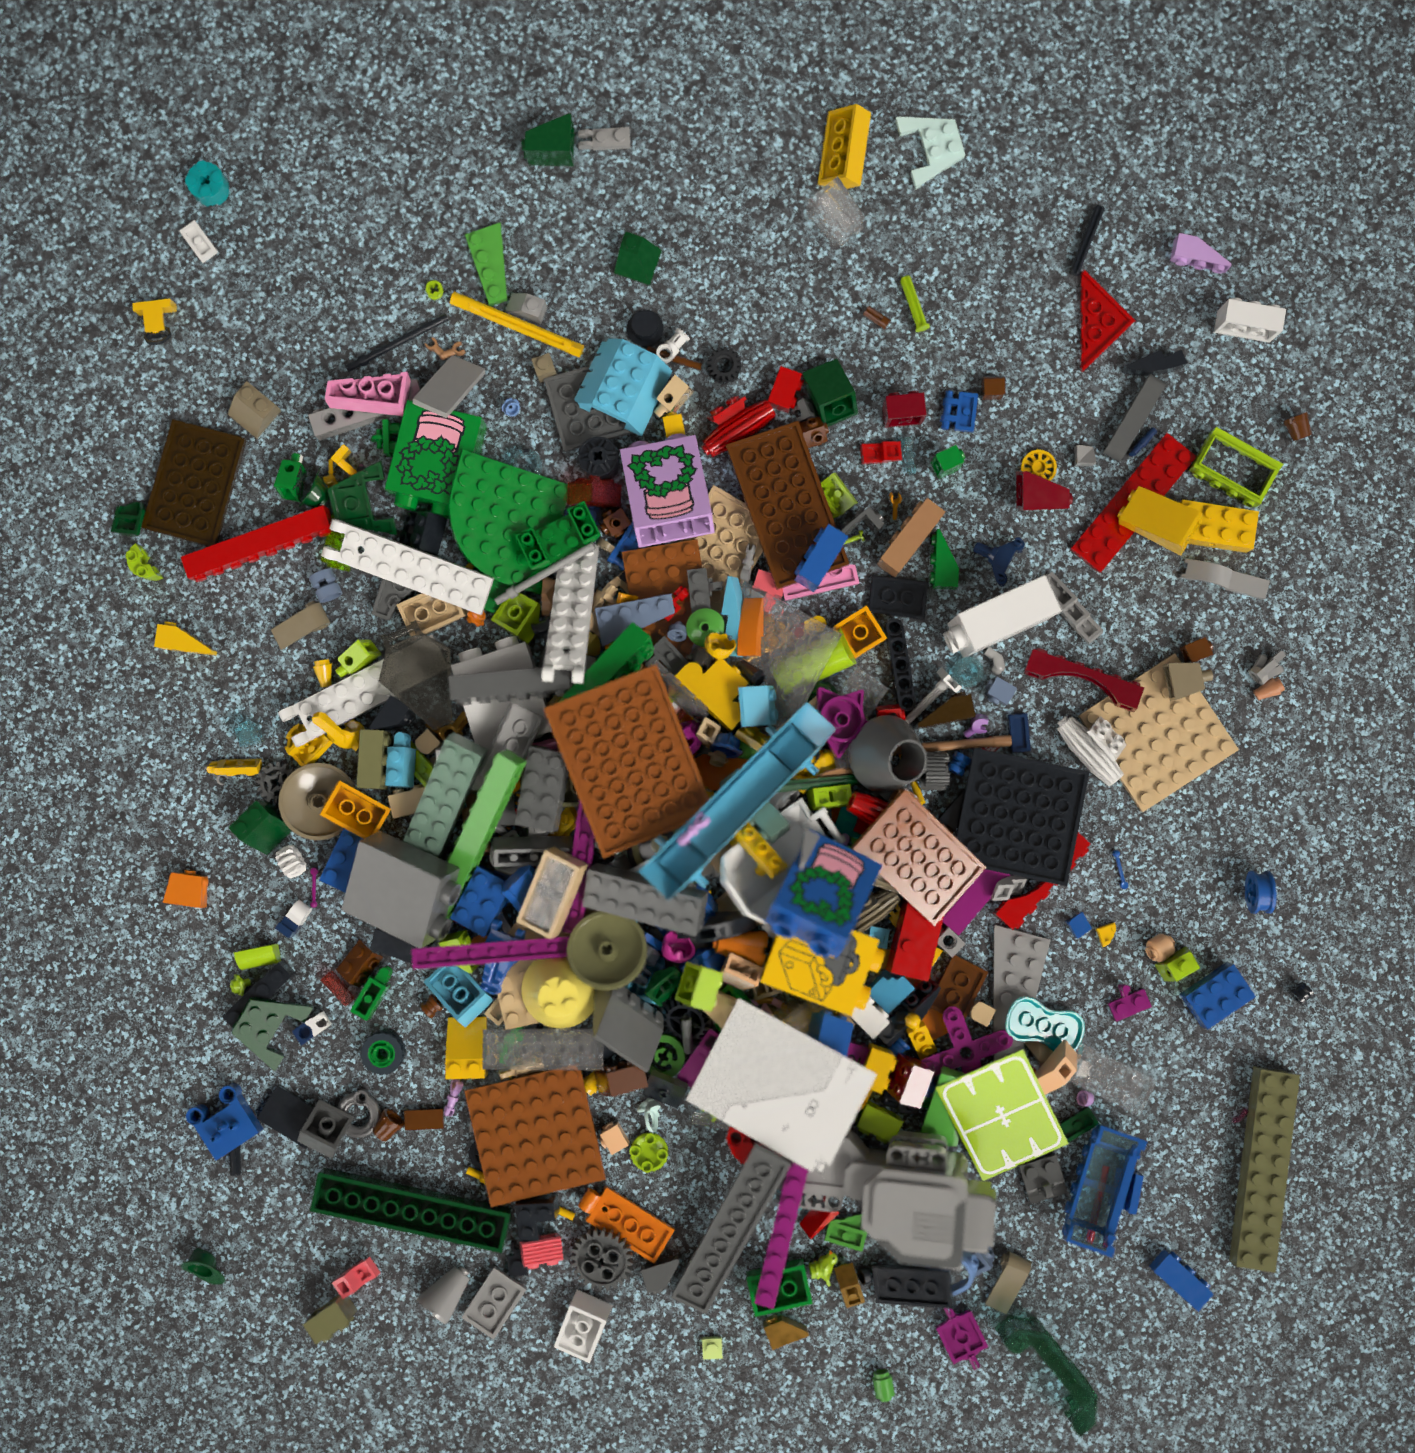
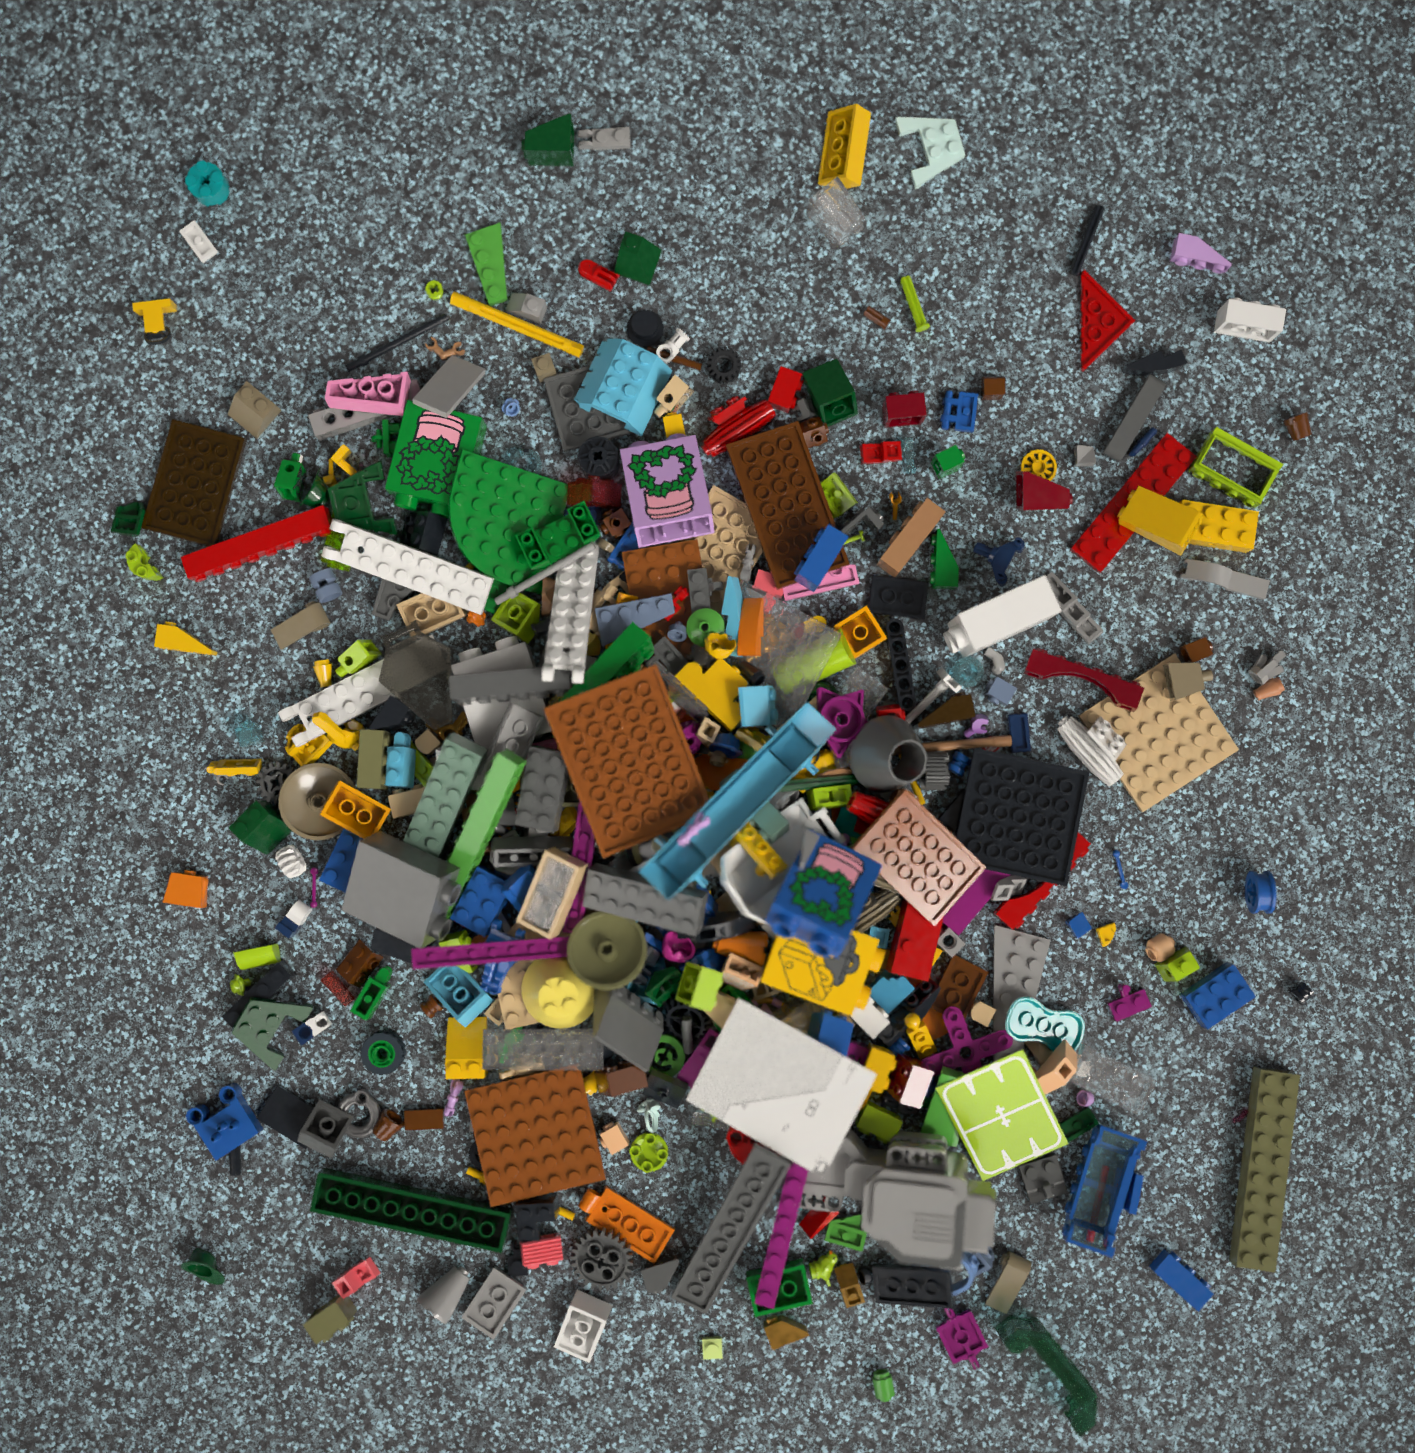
none -> red arm [578,259,620,292]

